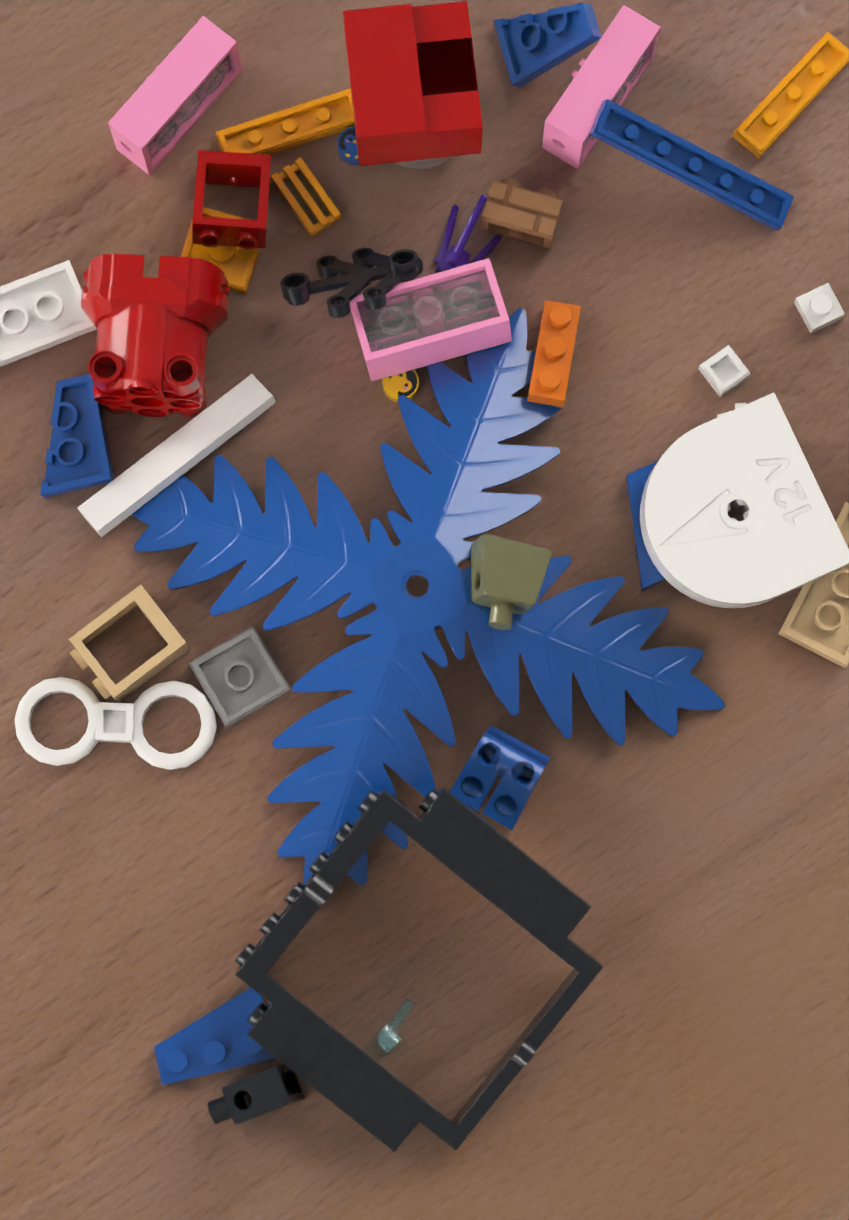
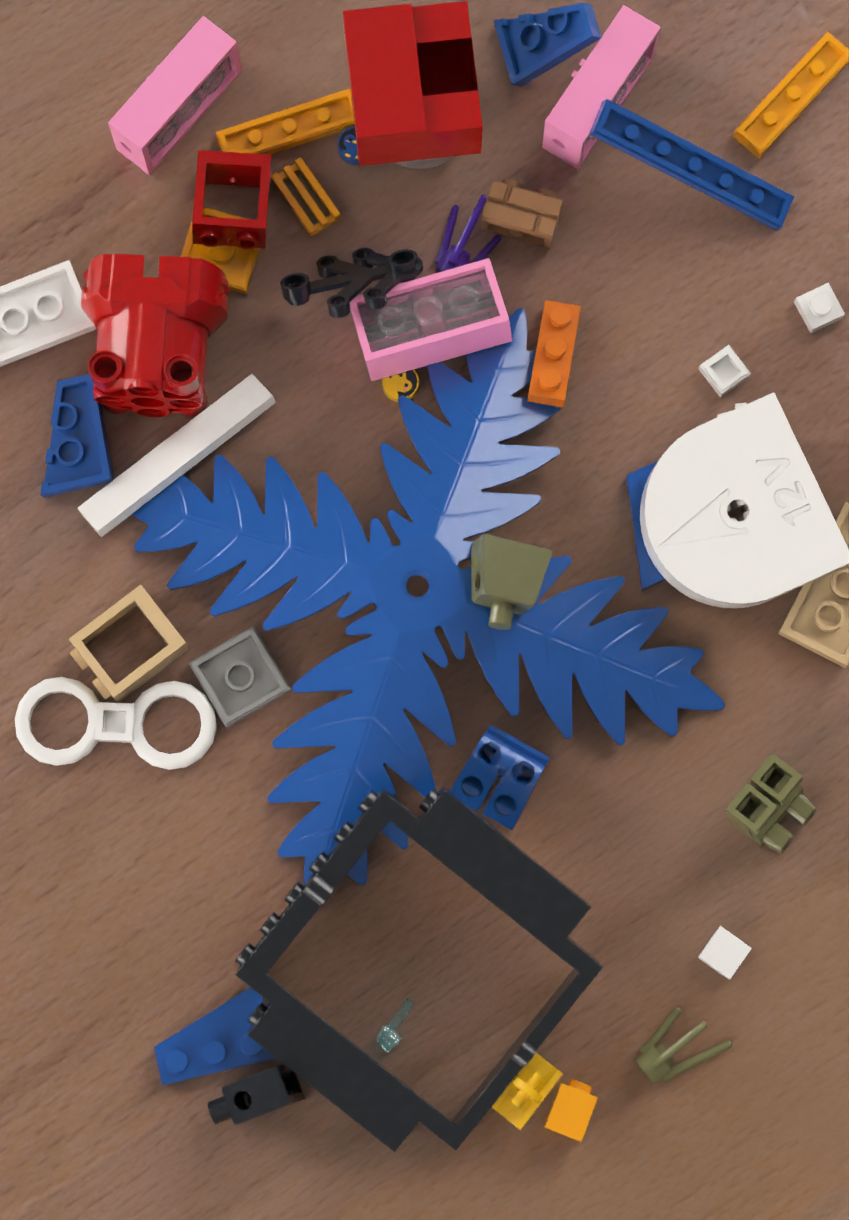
none -> yellow hips [491,1053,563,1130]
none -> light orange brick [543,1079,598,1142]
none -> olive plant [635,1007,732,1084]
none -> white tile [697,926,752,980]
none -> olive hips [726,753,816,854]

